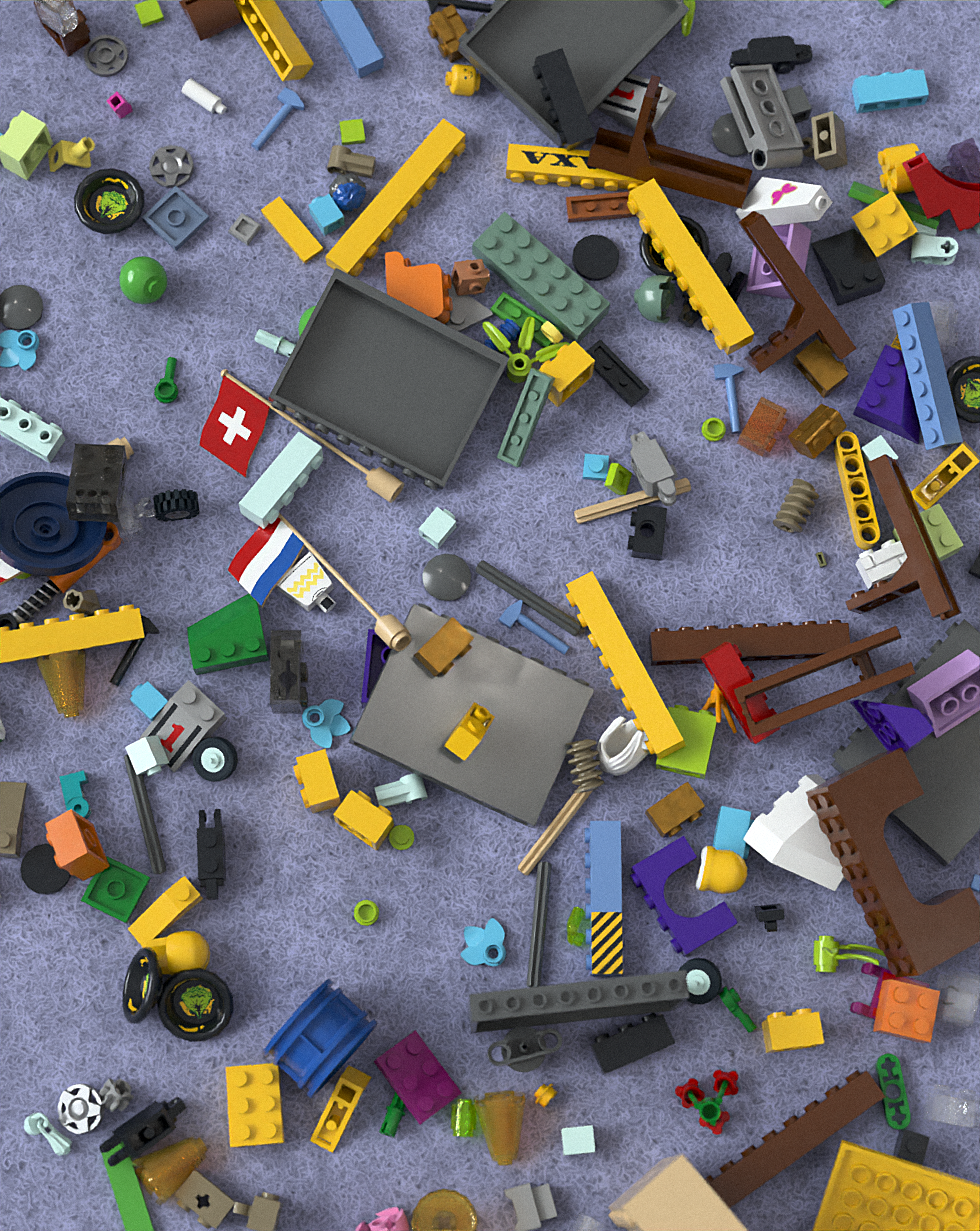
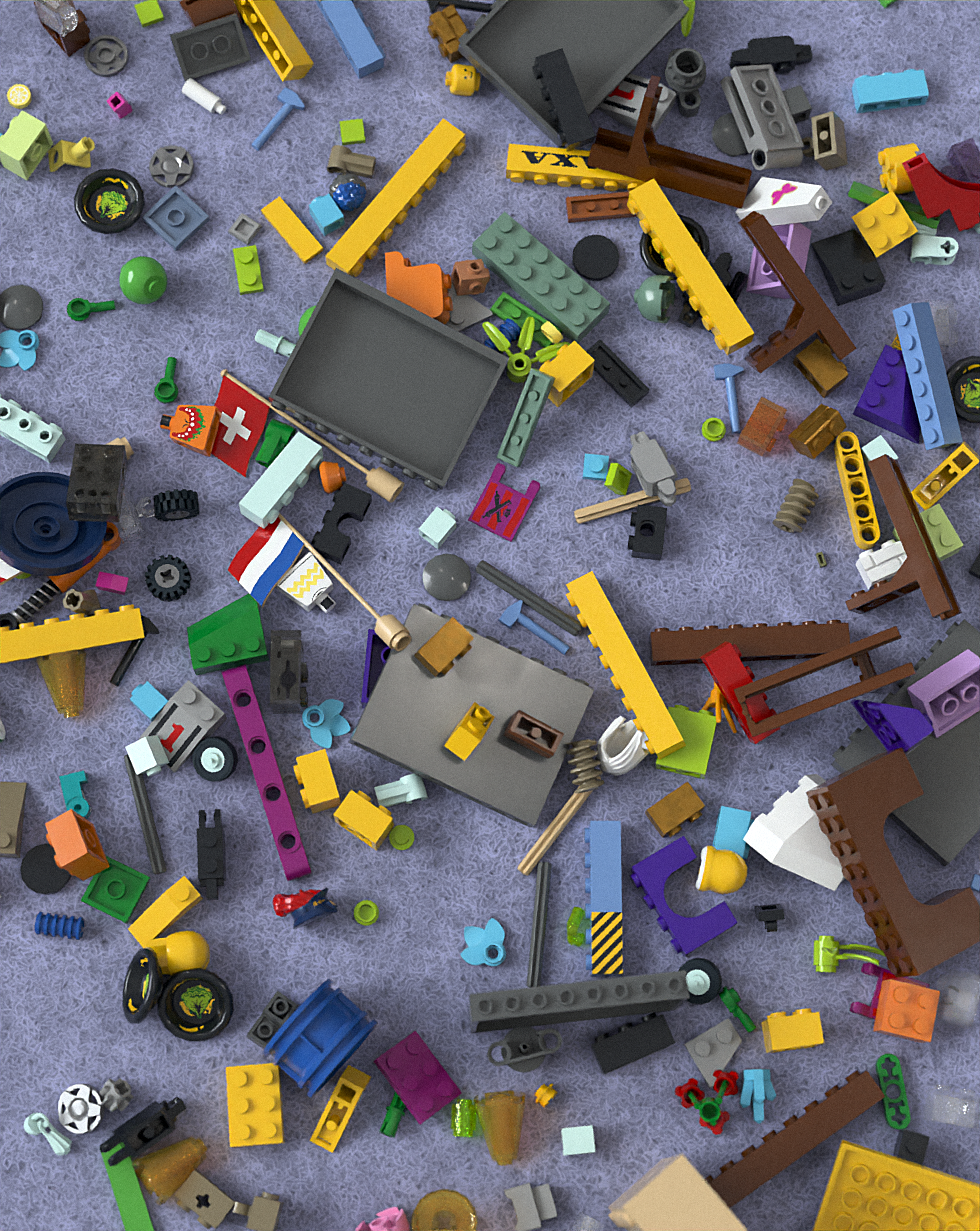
none -> light yellow tile [7,84,32,109]
none -> blue piece [35,912,84,940]
none -> green plate [67,298,115,322]
none -> dark pink piece [95,571,129,595]
none -> black wheel [145,555,191,602]
none -> orange torso [160,405,222,457]
none -> dark grey plate [170,13,251,81]
none -> magenta beam [222,664,312,881]
none -> lime plate [233,245,264,295]
none -> dark grey slope [246,991,298,1049]
none -> green piece [255,418,296,468]
none -> piece [273,888,338,929]
none -> black arch [311,483,372,565]
none -> orange cone [319,461,347,494]
none -> flag [468,463,540,542]
none -> reddish brown brick [503,710,564,759]
none -> dark grey beam [665,48,706,118]
none -> light grey wing [684,1018,742,1088]
none -> medium azure rock [739,1069,776,1124]

